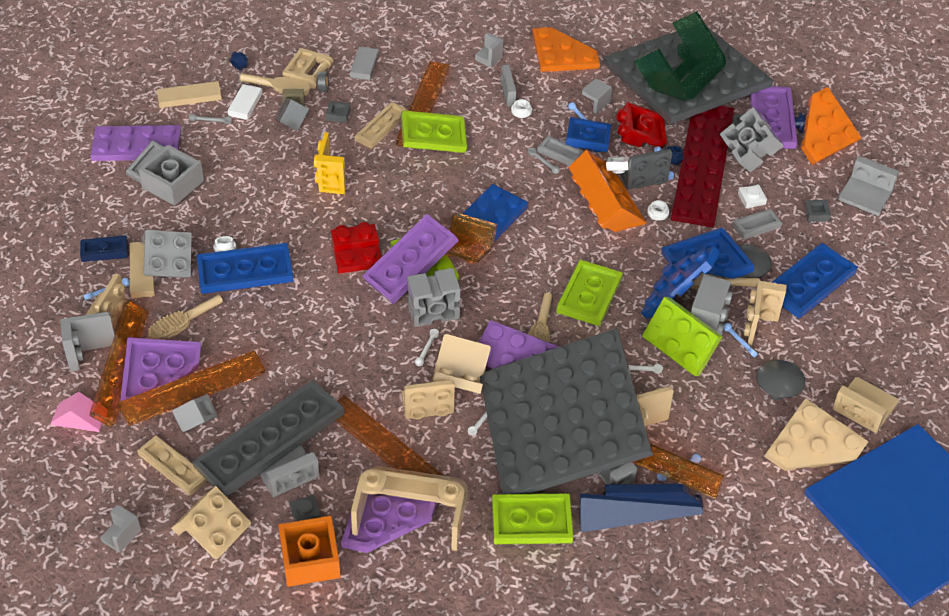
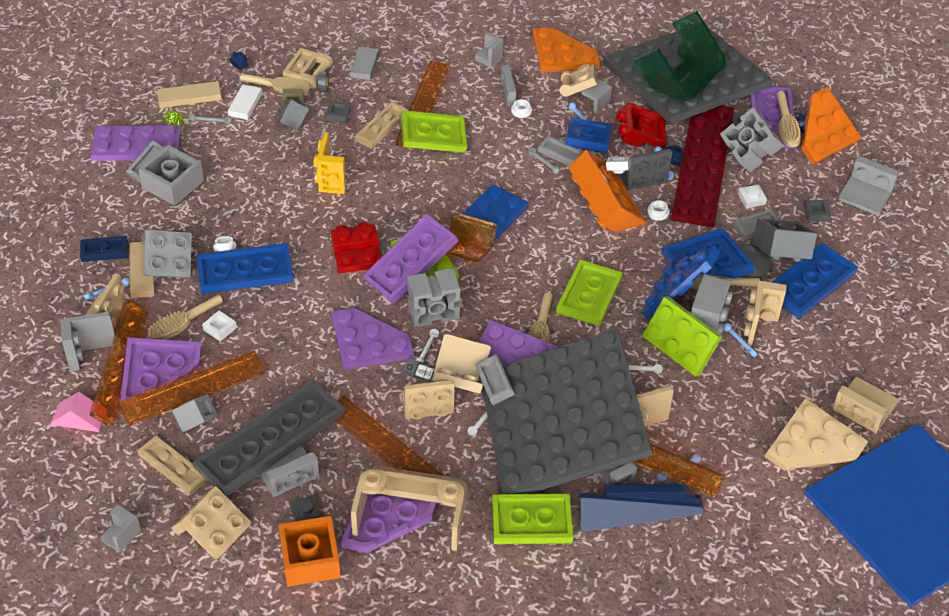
dark grey dish [756,360,805,400] -> none
none -> clear neon green plate [162,110,184,125]
none -> white plate [202,311,237,342]
none -> medium lavender plate [331,308,414,370]
none -> sticker [402,358,435,383]
none -> light grey tile [475,354,515,405]
none -> tan plate [560,64,597,96]
none -> brick [753,218,817,262]
none -> tan piece [777,91,801,147]

